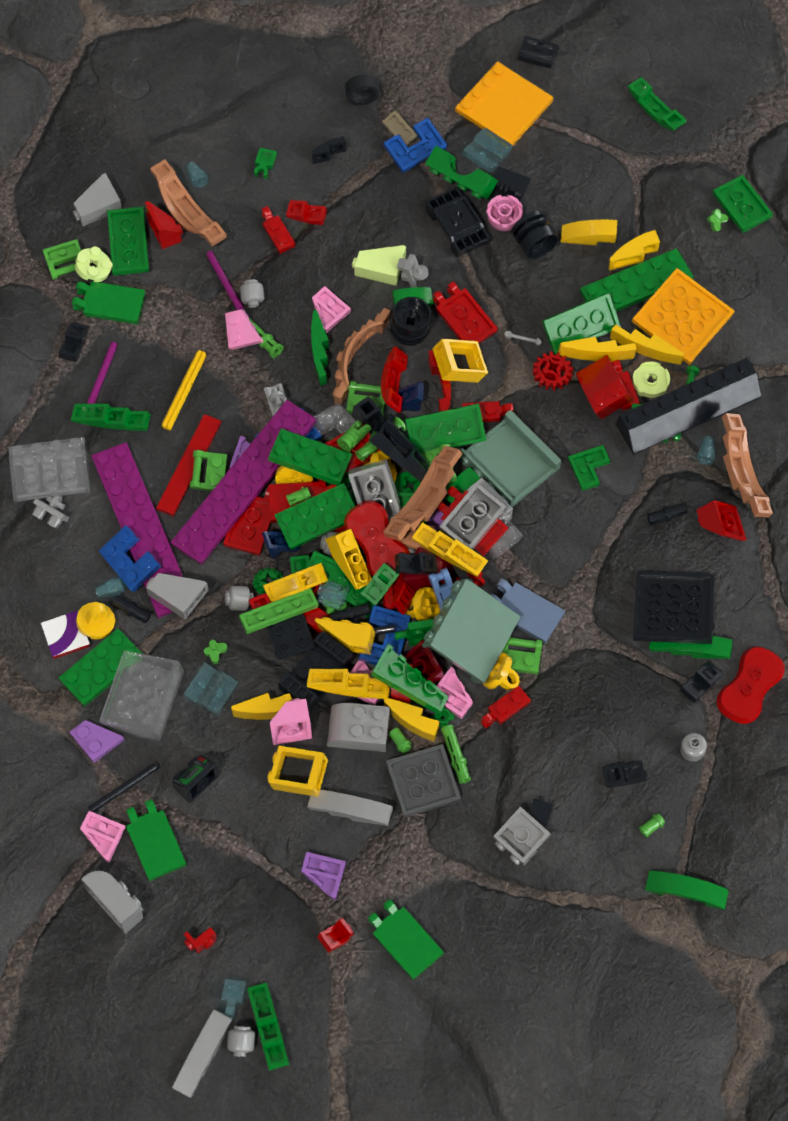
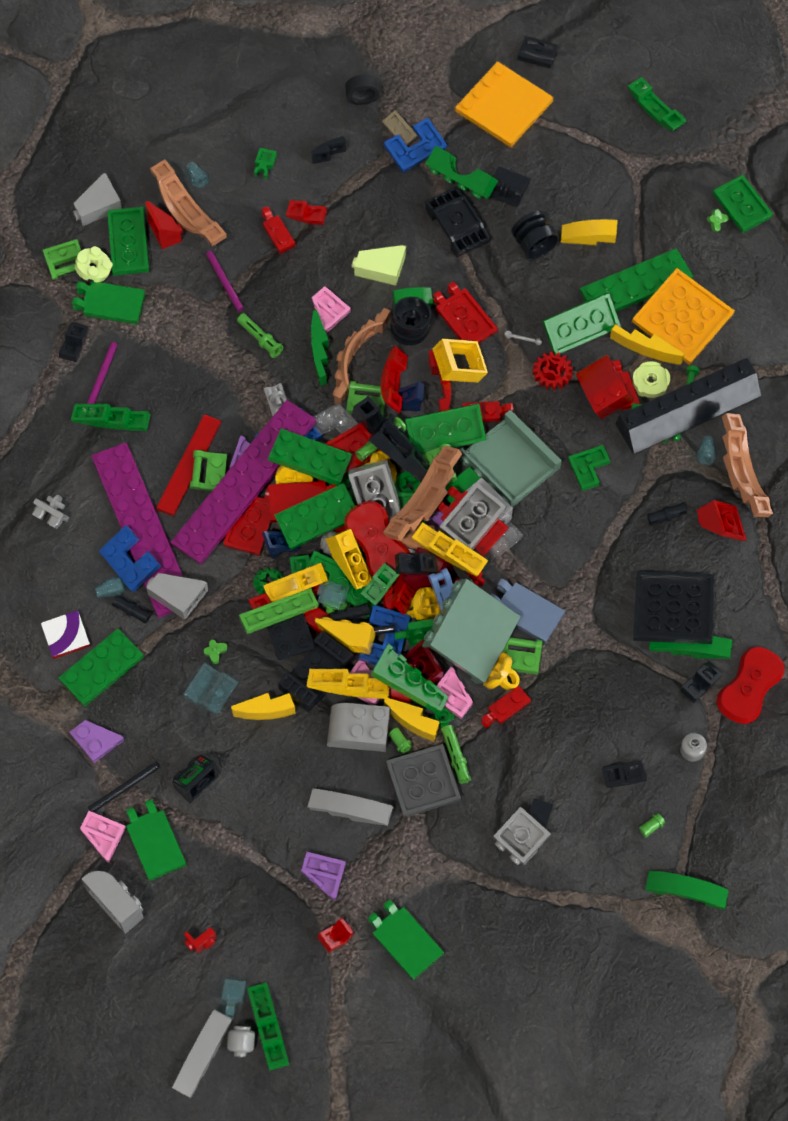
clear slope [9,437,90,502] -> none
yellow tile [76,602,115,640] -> none
clear slope [99,650,184,741] -> none
yellow axle [162,350,206,430] -> none
bright pink wing [225,309,263,350] -> none
light grey head [225,586,254,611] -> none
light grey head [240,279,265,308] -> none
yellow window [268,746,328,797] -> none
bright pink slope [270,699,312,745] -> none
bright green pin [286,487,311,507] -> none
bright green hinge [337,420,372,452] -> none
light grey hips [397,254,429,288] -> none
clear light blue slope [462,128,513,173] -> none
bright pink cylinder [487,195,523,232] -> none
yellow slope [558,337,637,361] -> none
yellow slope [608,230,660,271] -> none

